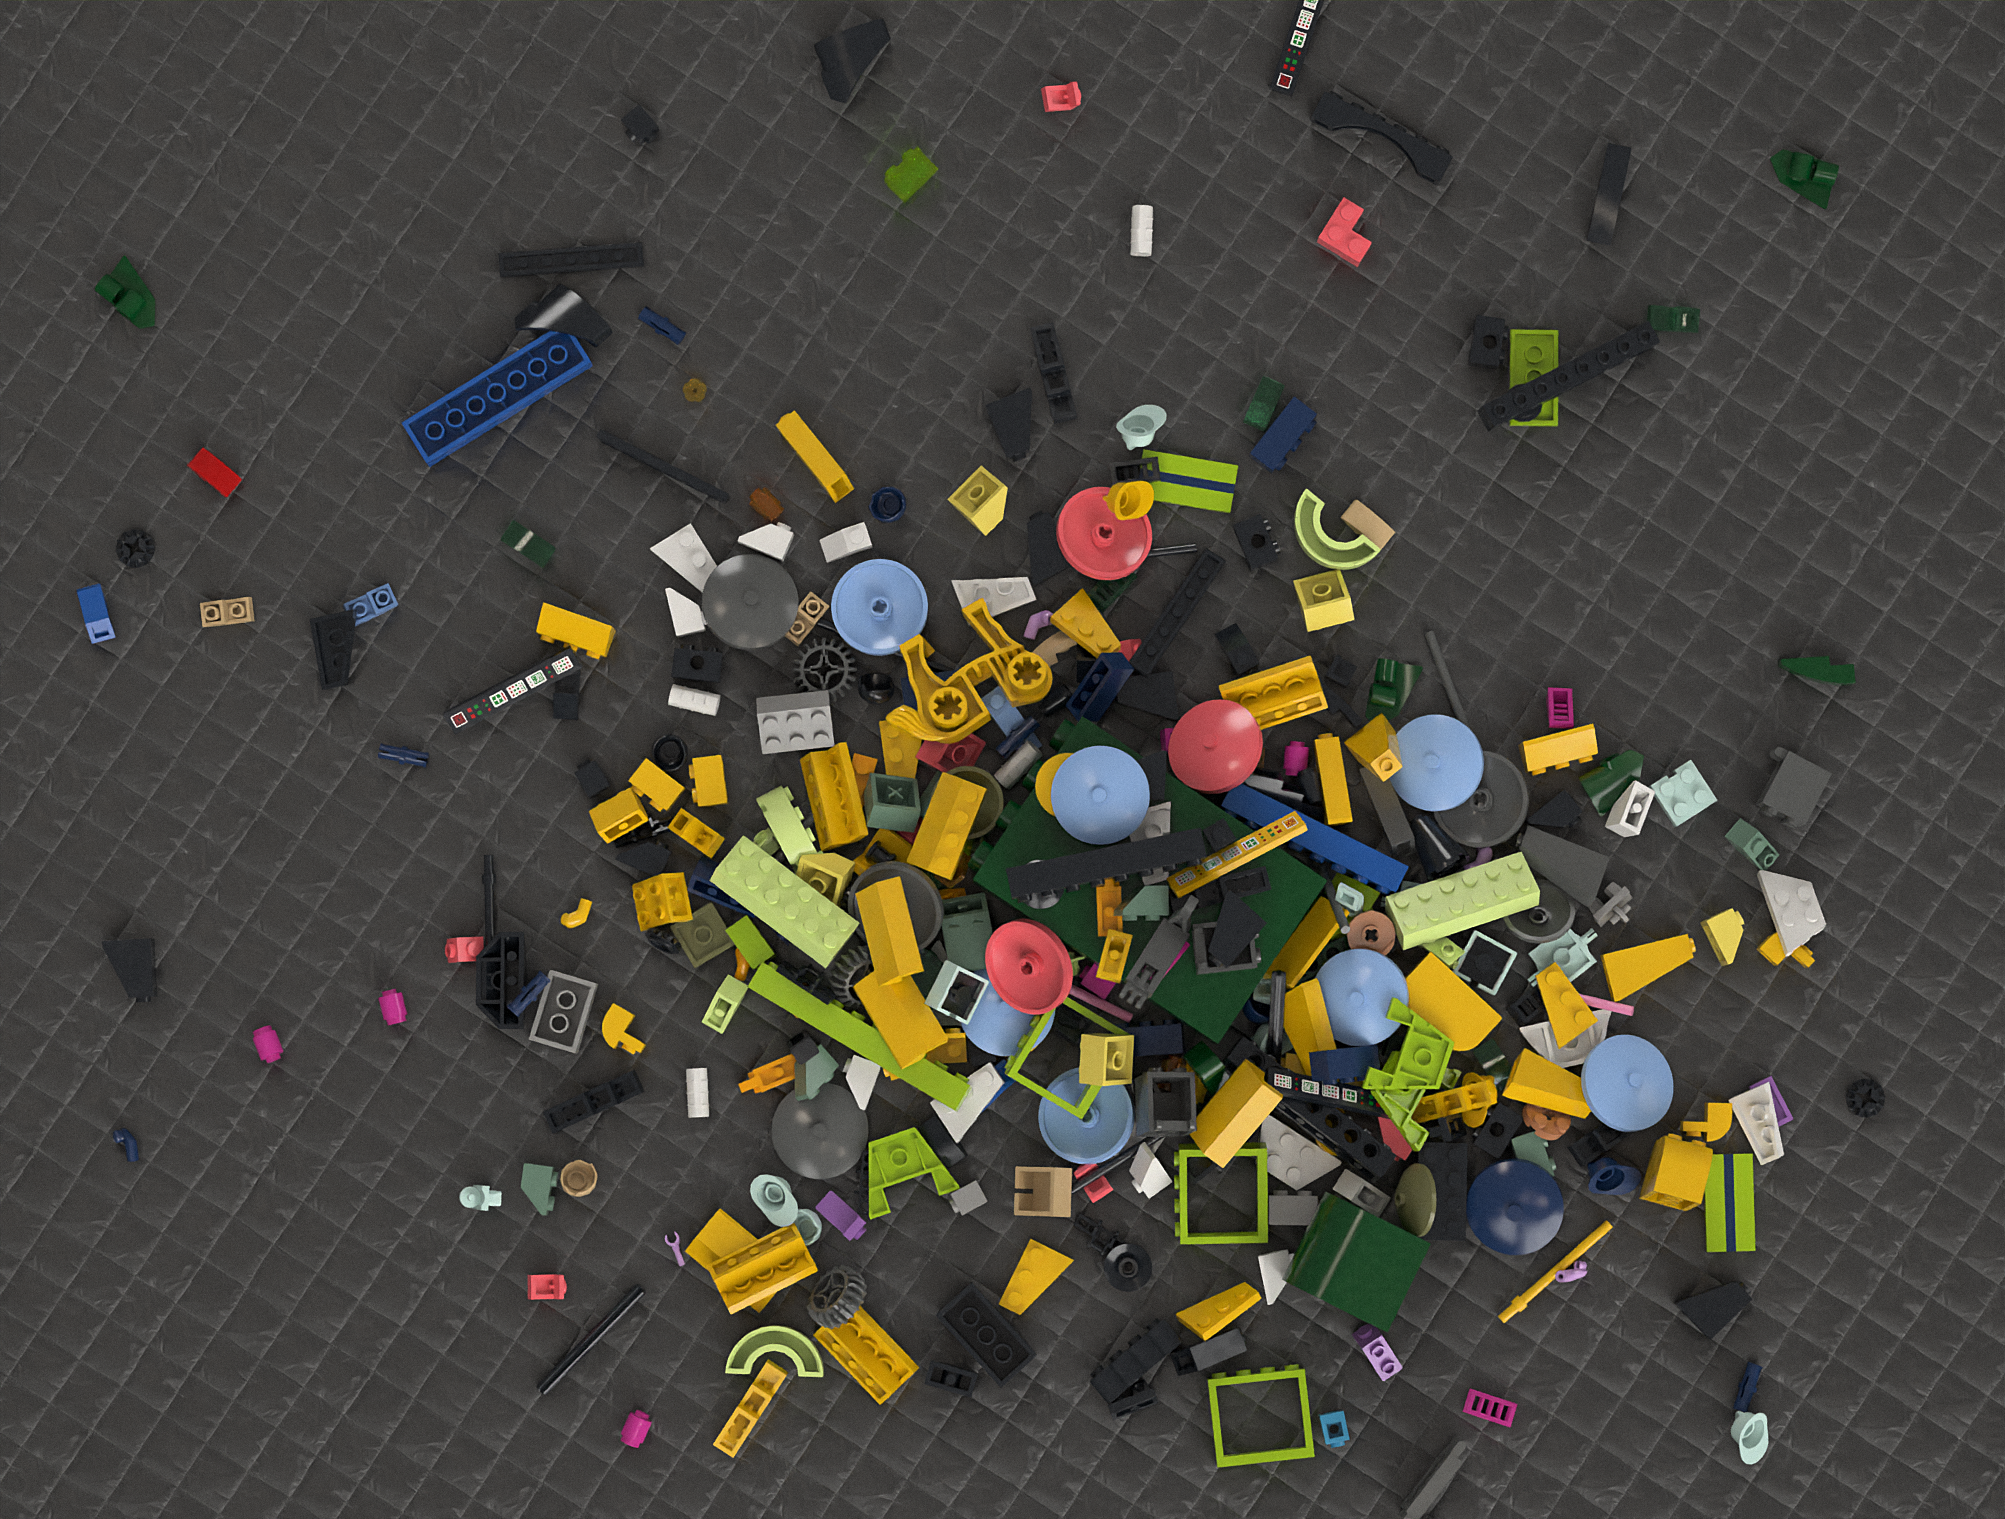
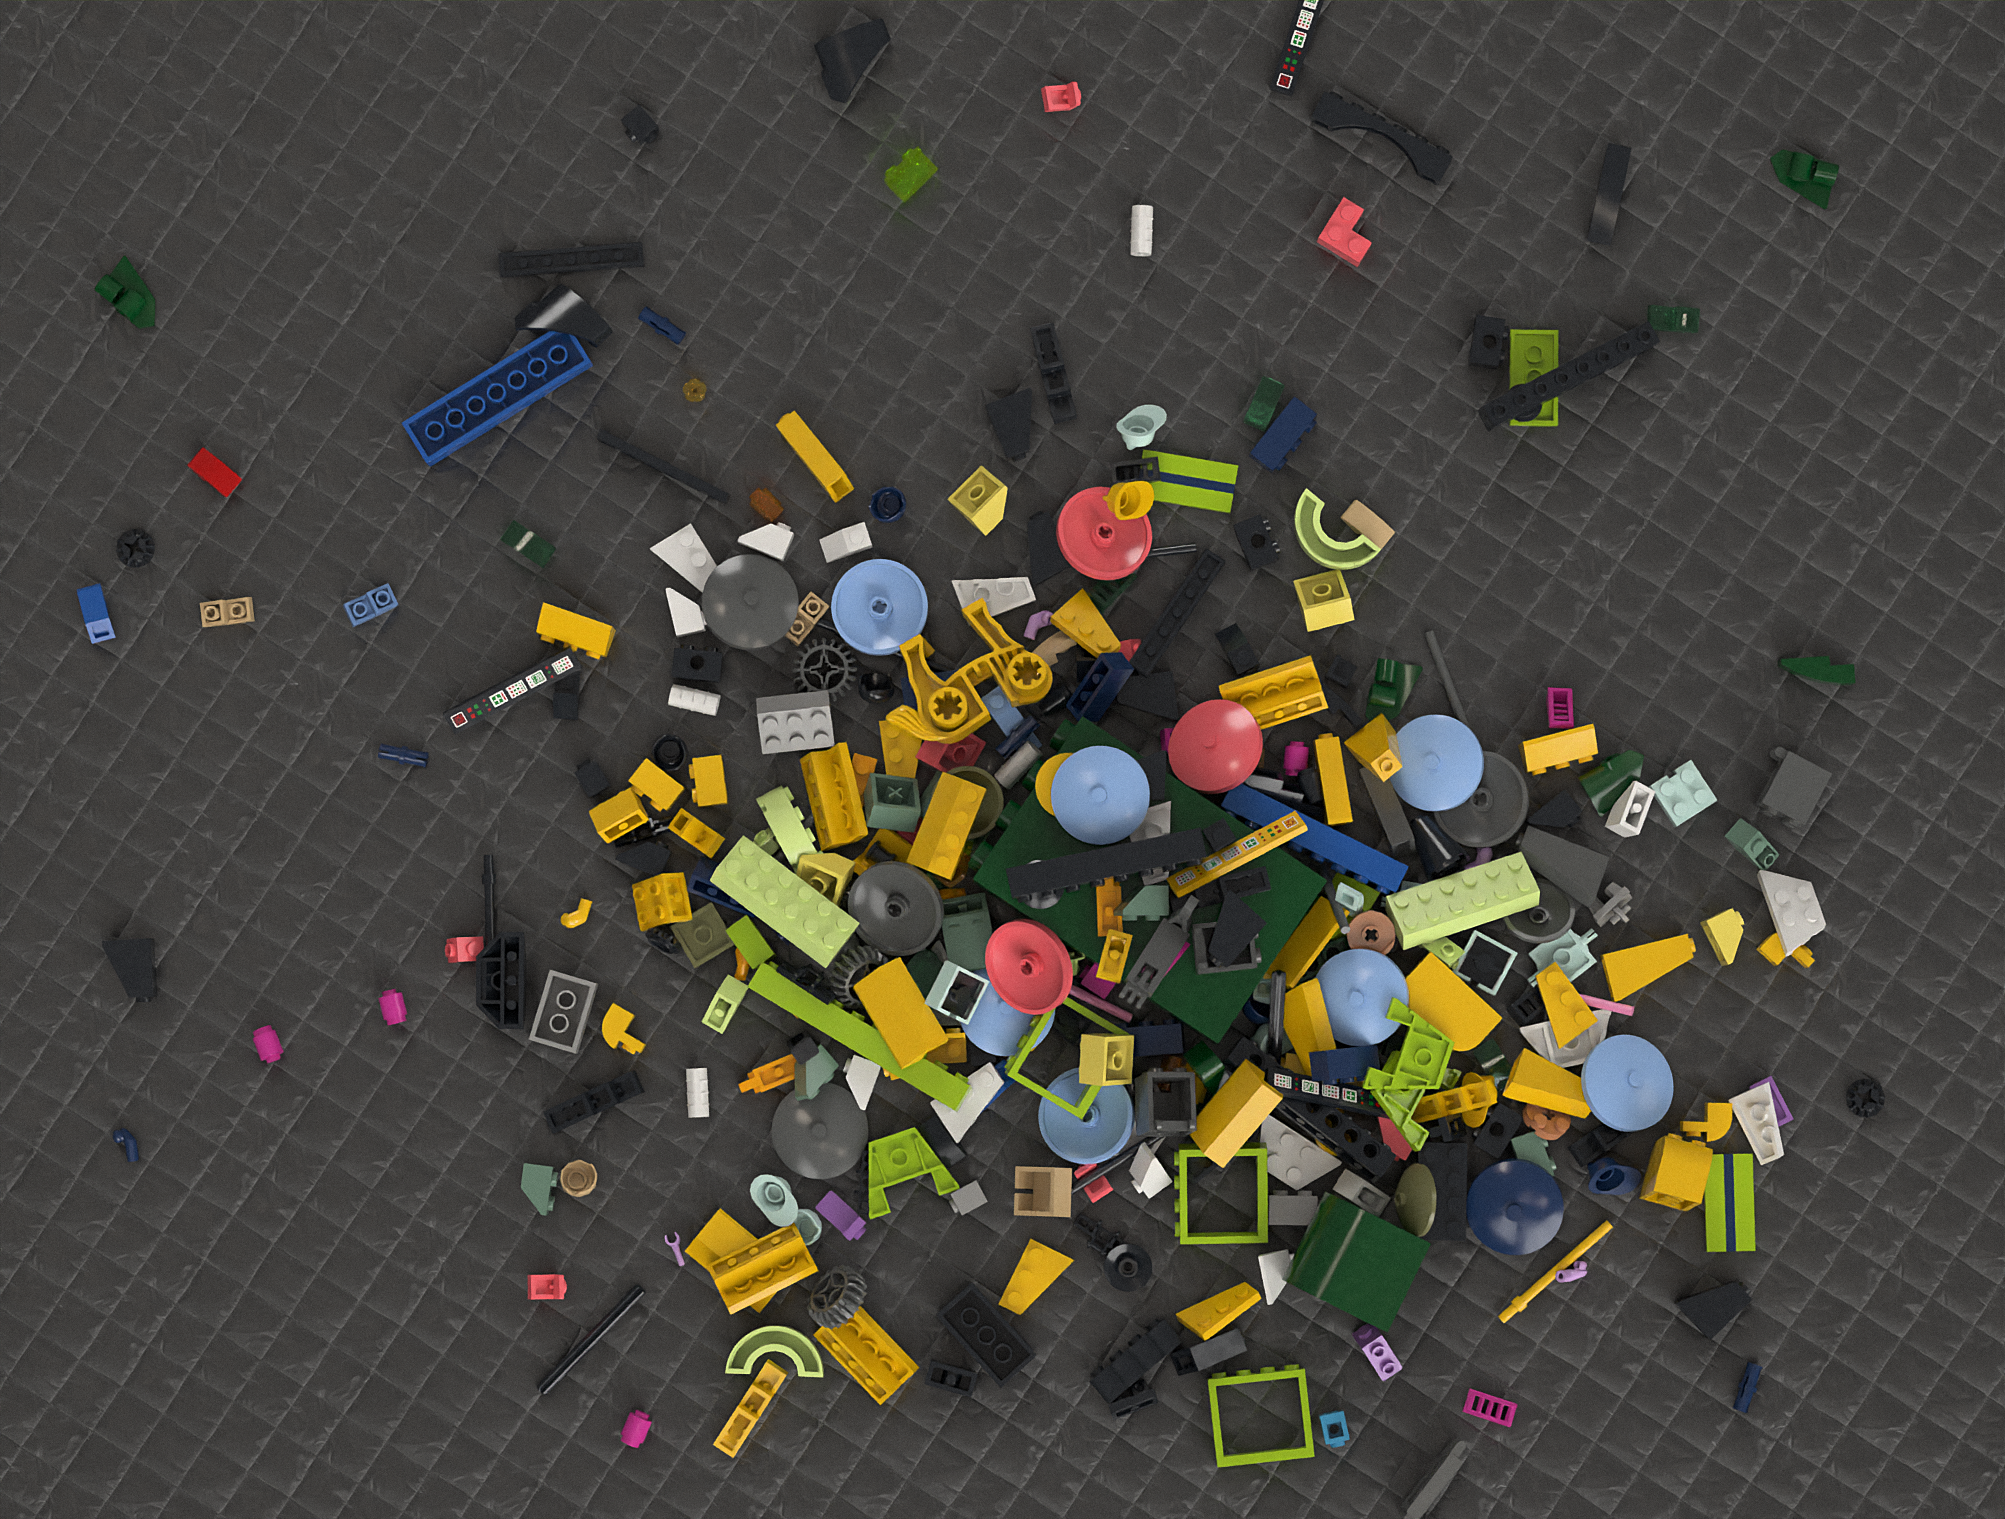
black wing [310,609,357,690] -> none
light aqua hips [459,1185,501,1211] -> none
dark blue pin [507,971,551,1017] -> none
yellow slope [856,876,924,987] -> none
light aqua piece [1731,1411,1768,1464] -> none

